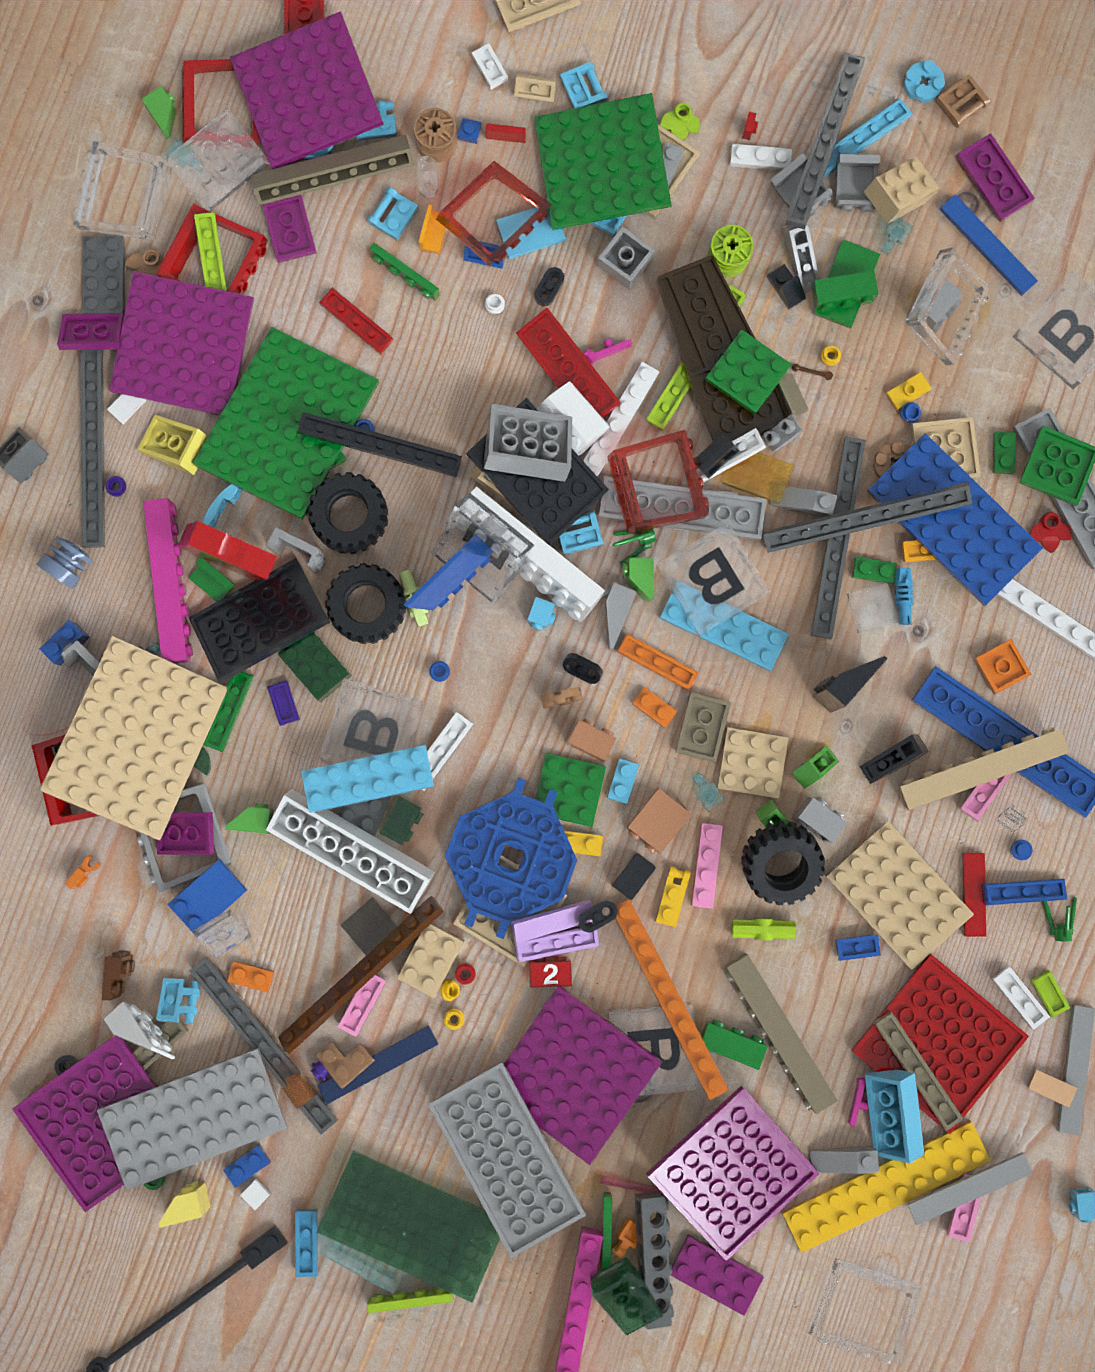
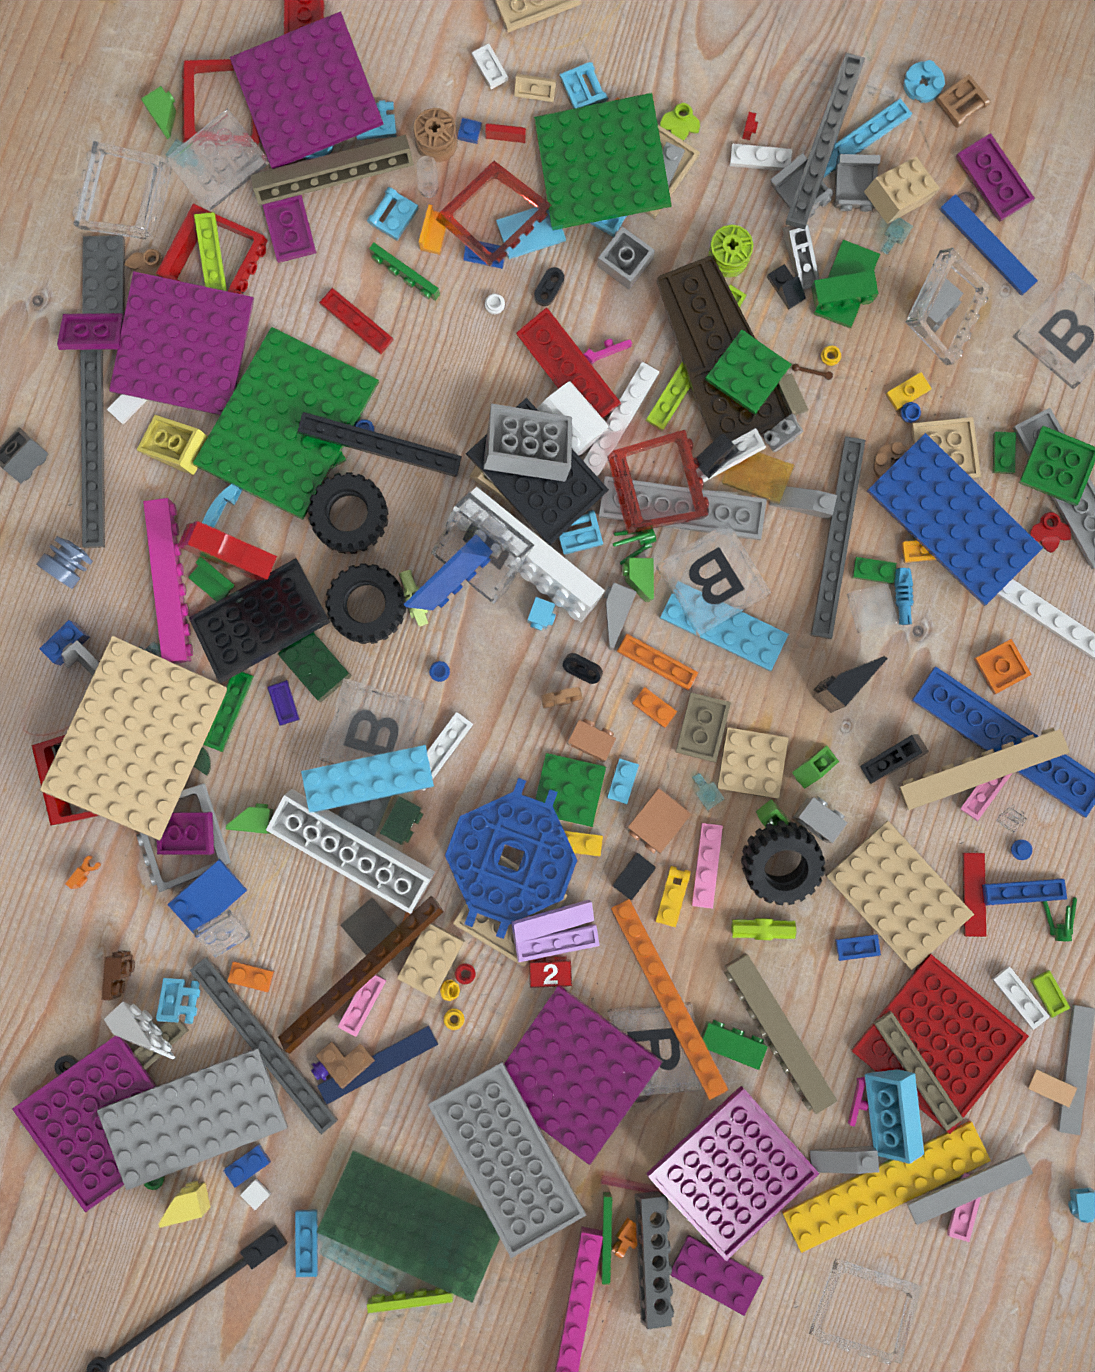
dark purple plate [105,476,127,497] -> none
light grey panel [266,527,326,574] -> none
clear orange brick [282,1073,317,1109] -> none
black plate [577,901,617,933] -> none
clear green slope [590,1257,663,1336] -> none
dark grey plate [763,482,972,553] -> none

